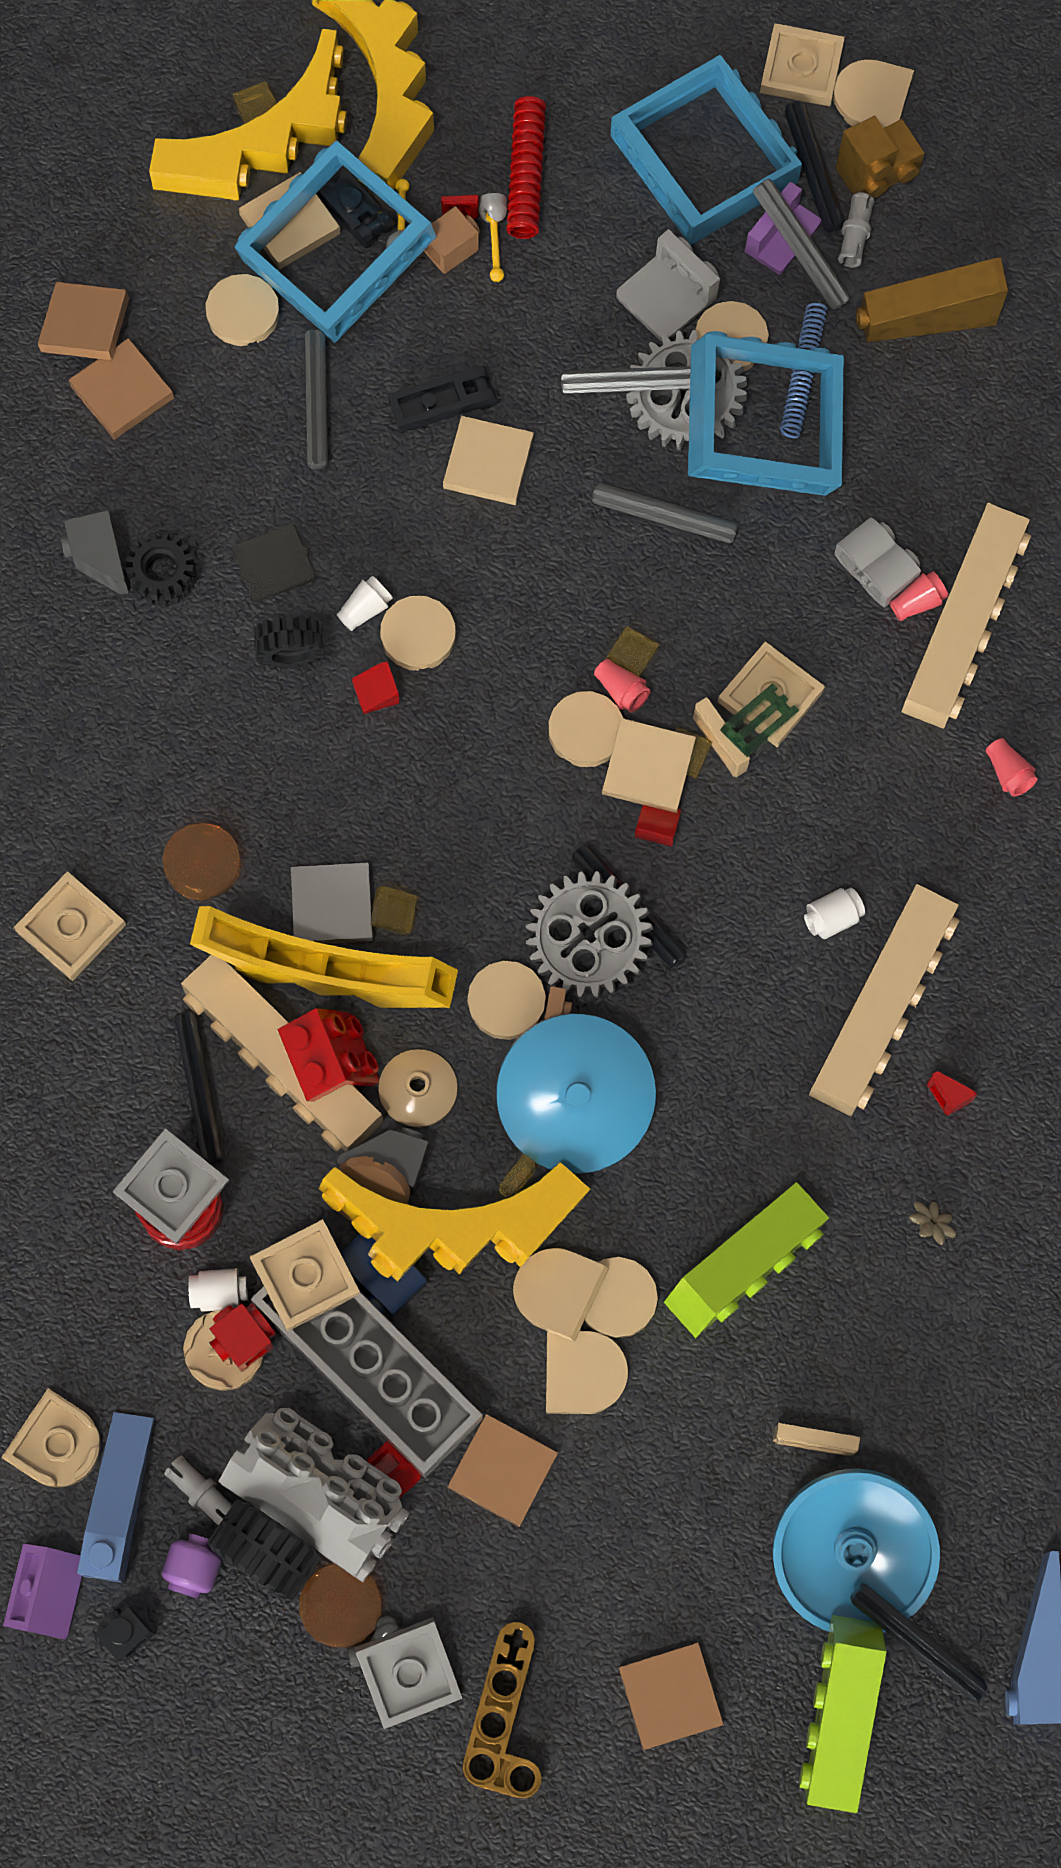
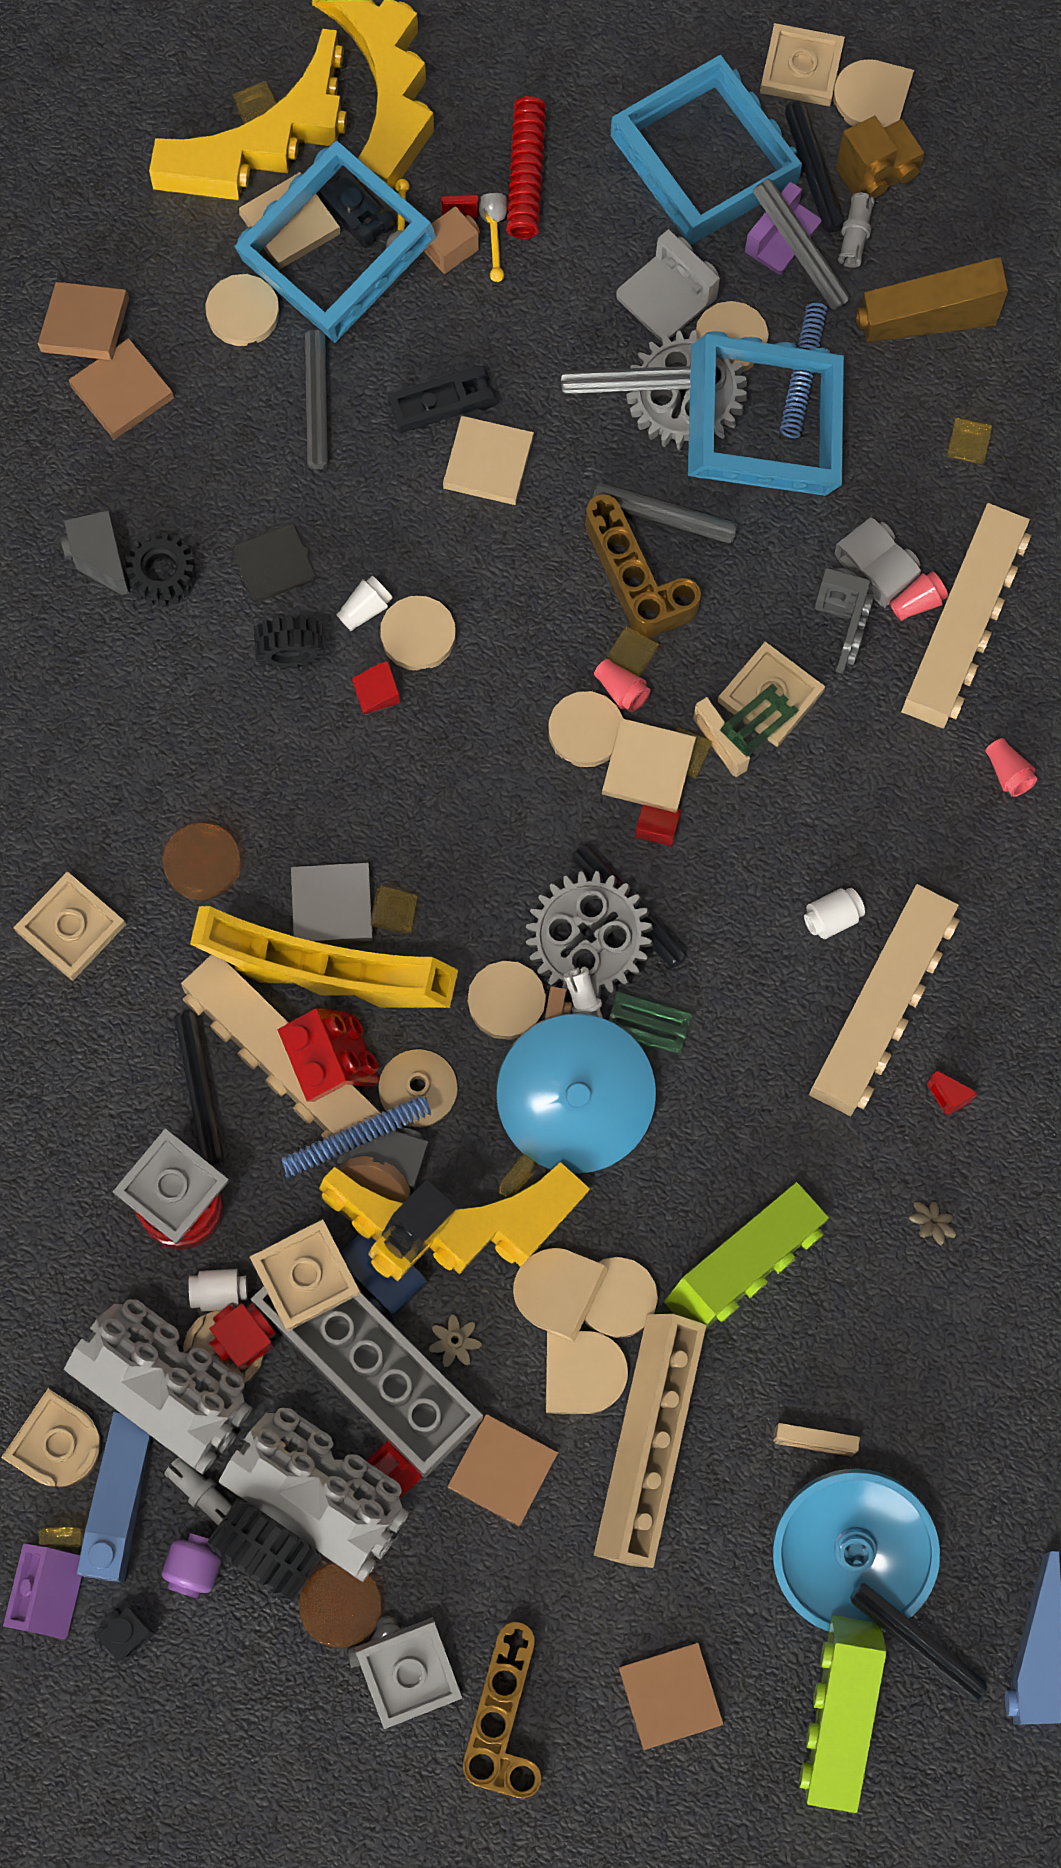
none -> clear yellow tile [39,1528,85,1547]
none -> light grey brick [64,1299,253,1475]
none -> medium blue piece [282,1095,431,1179]
none -> black brick [381,1179,457,1263]
none -> dark tan plant [429,1315,482,1367]
none -> white axle [564,967,602,1018]
none -> pearl gold beam [585,494,701,638]
none -> tan brick [593,1314,706,1568]
none -> clear green tile [608,992,692,1054]
none -> dark grey bracket [814,568,874,674]
none -> clear yellow tile [947,418,992,464]

